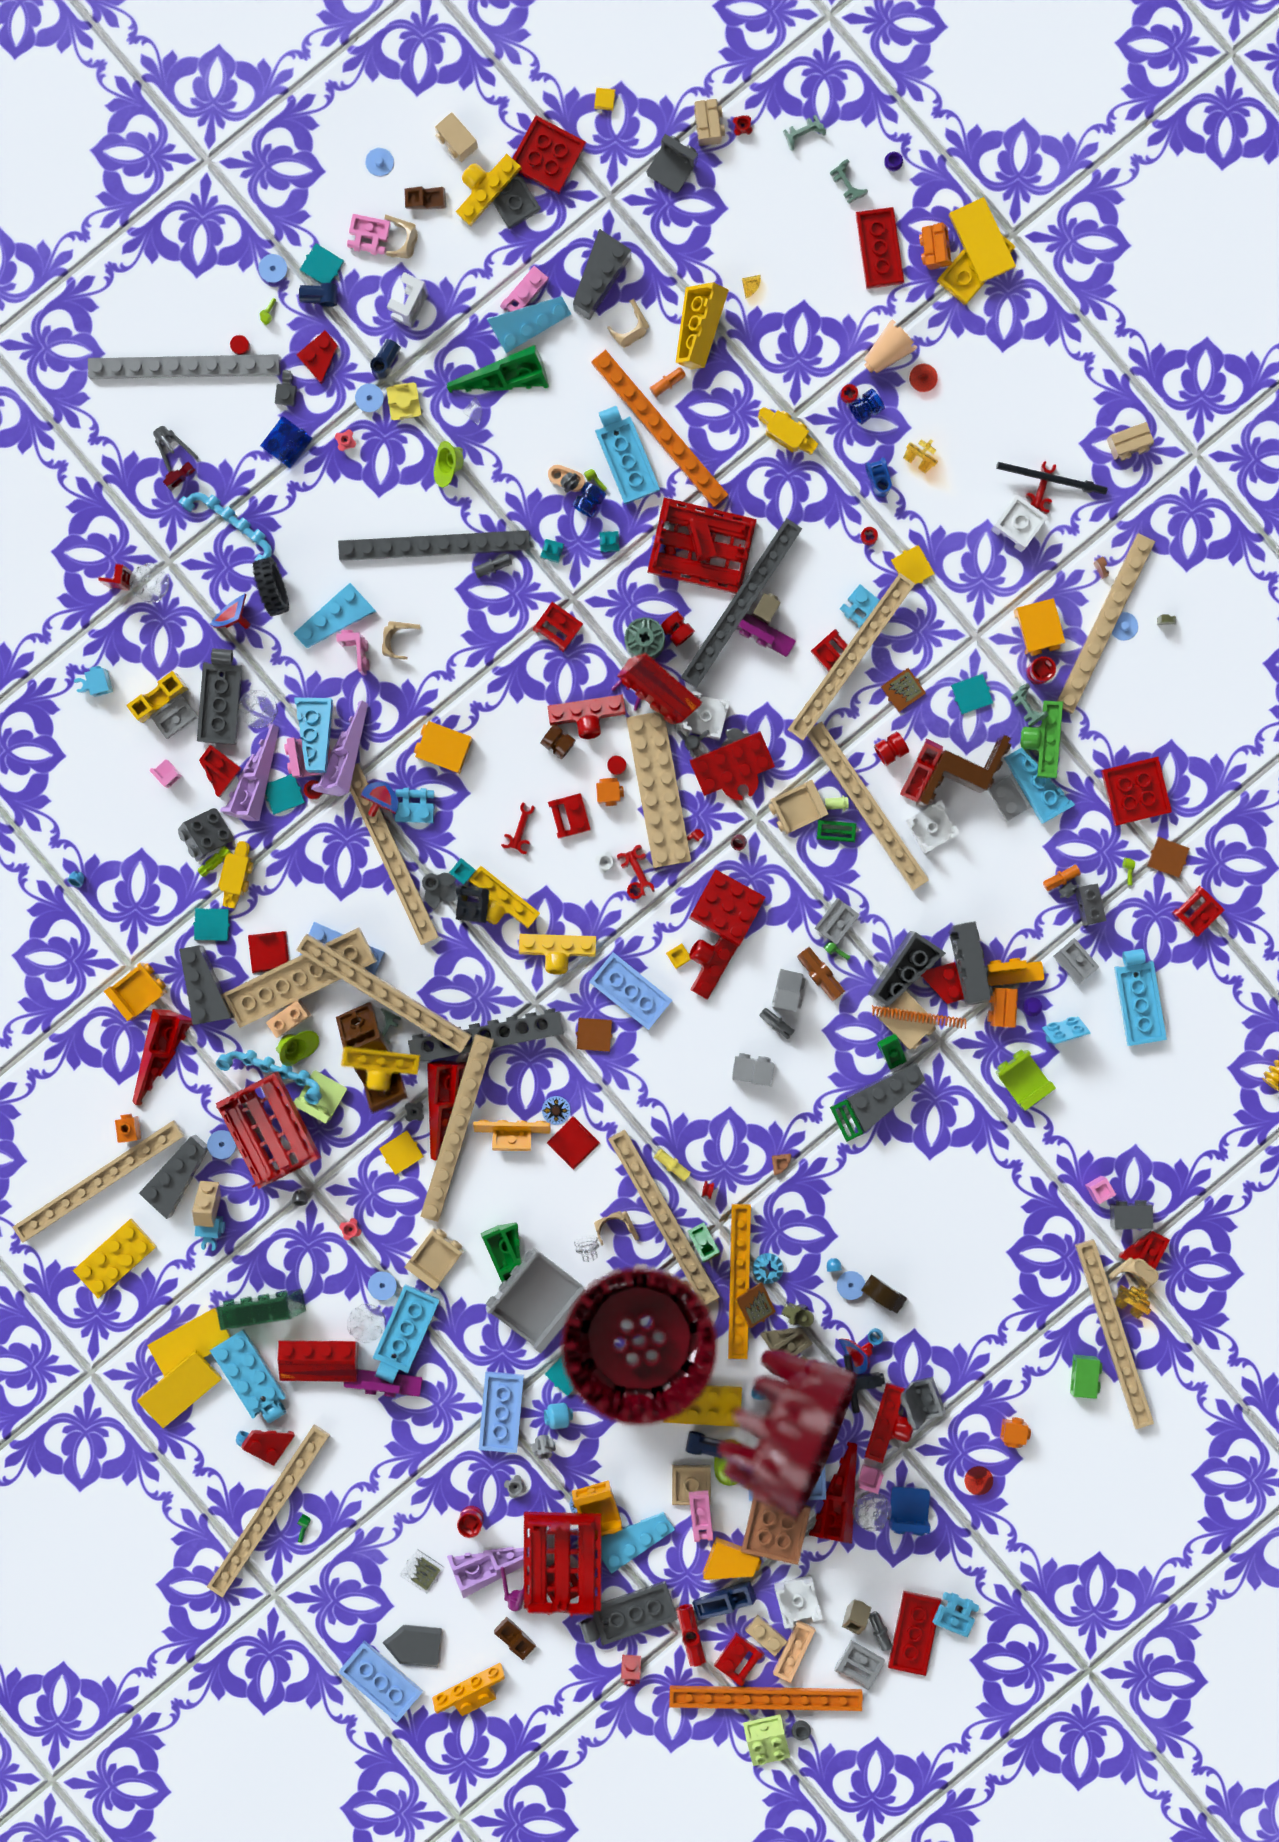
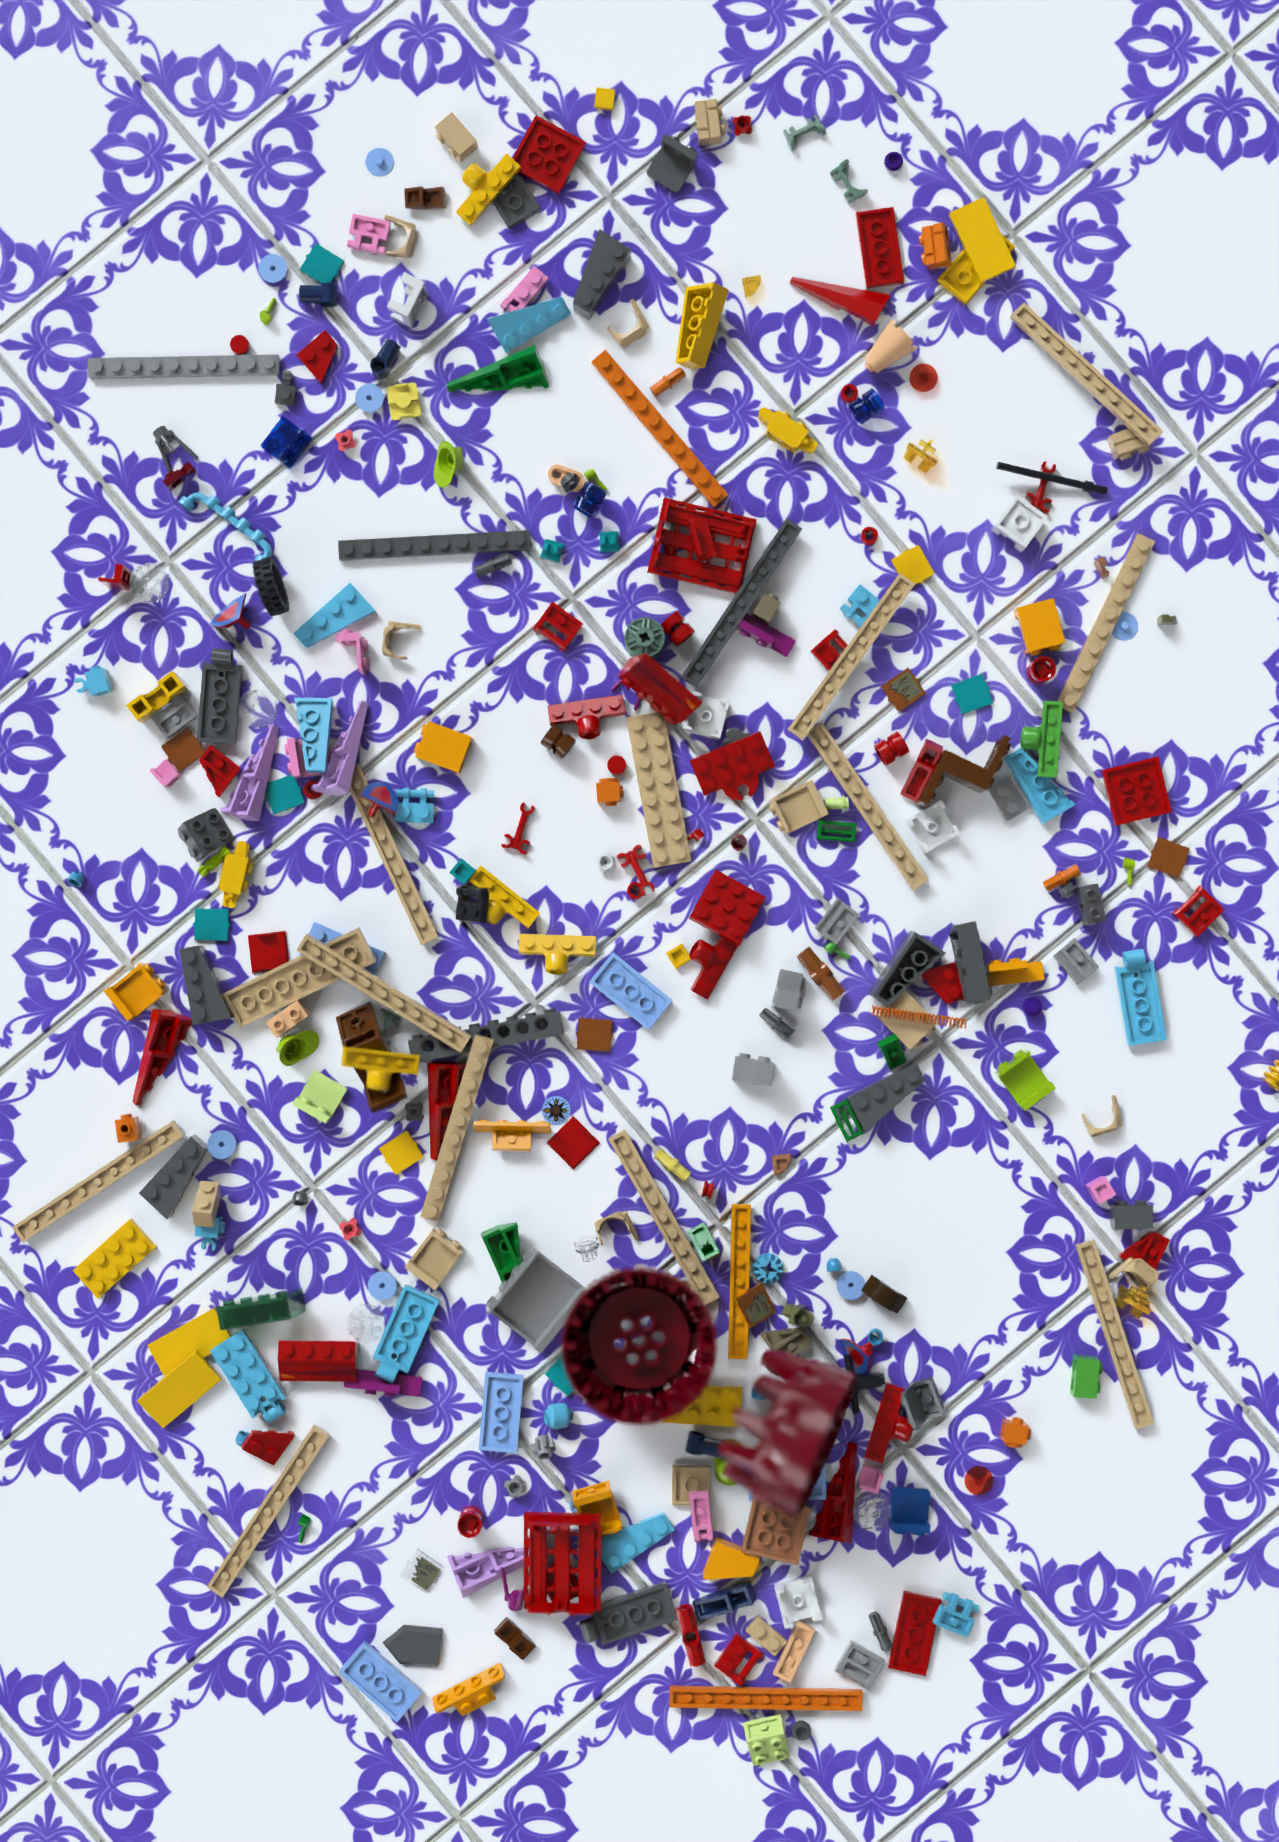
red piece [215,1071,322,1189] -> none
medium azure bar [216,1050,322,1105] -> none
dark grey plate [422,872,456,909] -> none
clear tile [463,397,482,425] -> none
red plate [548,793,591,839] -> none
medium azure hinge [595,406,660,505] -> none
bracket [620,1654,641,1686] -> none
dark grey plant [676,728,710,758] -> none
dark tan brick [842,1599,872,1635] -> none
blue piece [865,457,892,497] -> none
orange brick [987,988,1018,1028] -> none
sand green piece [1011,683,1048,727] -> none
medium azure hinge [1042,1016,1091,1045] -> none
none -> dark orange piece [161,727,205,772]
none -> red wedge [789,277,891,327]
none -> tan plate [1010,303,1163,447]
none -> tan helmet [1081,1095,1123,1137]

